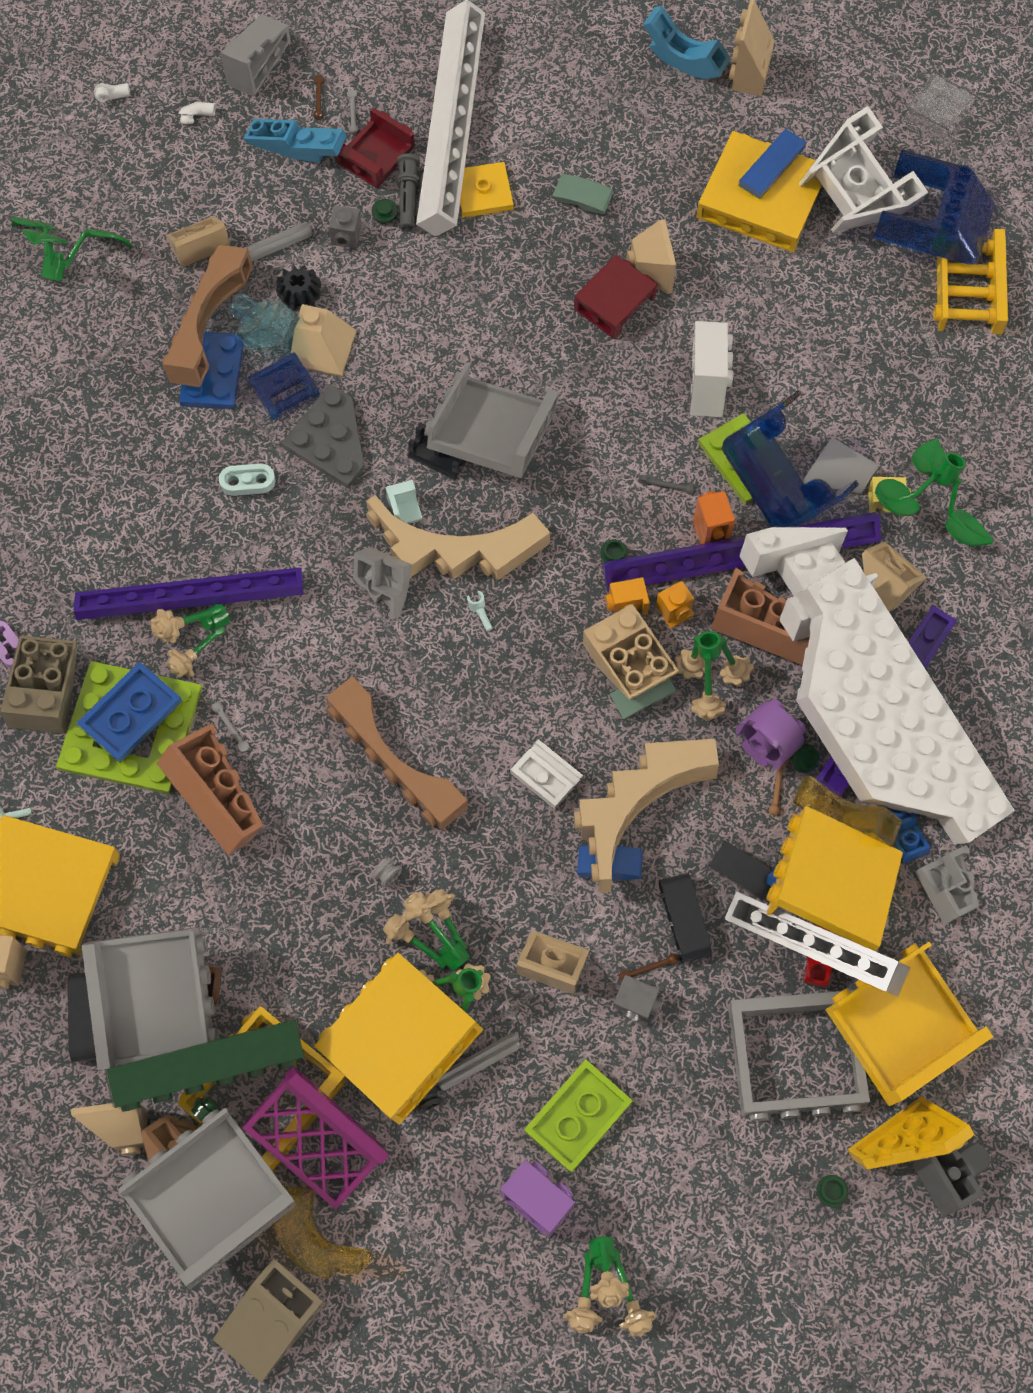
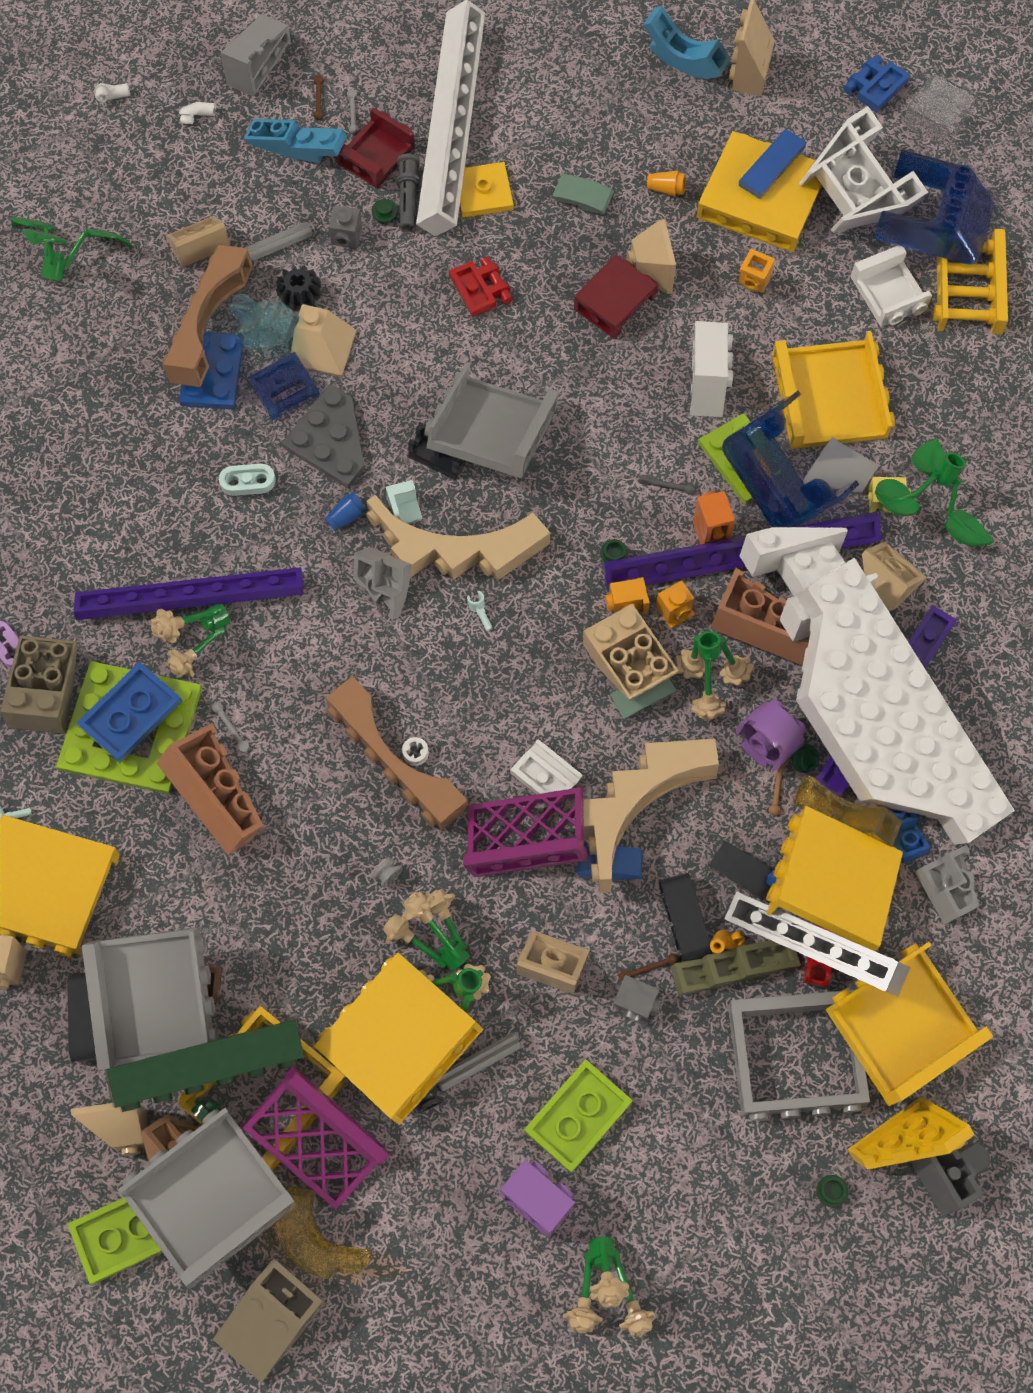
none -> lime plate [67,1198,162,1285]
none -> blue cone [324,492,367,531]
none -> white bush [402,737,429,766]
none -> red plate [449,256,513,318]
none -> magenta fence [463,787,587,877]
none -> light orange cone [647,170,686,197]
none -> olive slope [670,940,801,996]
none -> light orange arm [710,930,746,953]
none -> light orange brick [738,249,775,293]
none -> yellow panel [772,331,895,449]
none -> blue plate [843,55,910,113]
none -> white panel [851,244,932,327]

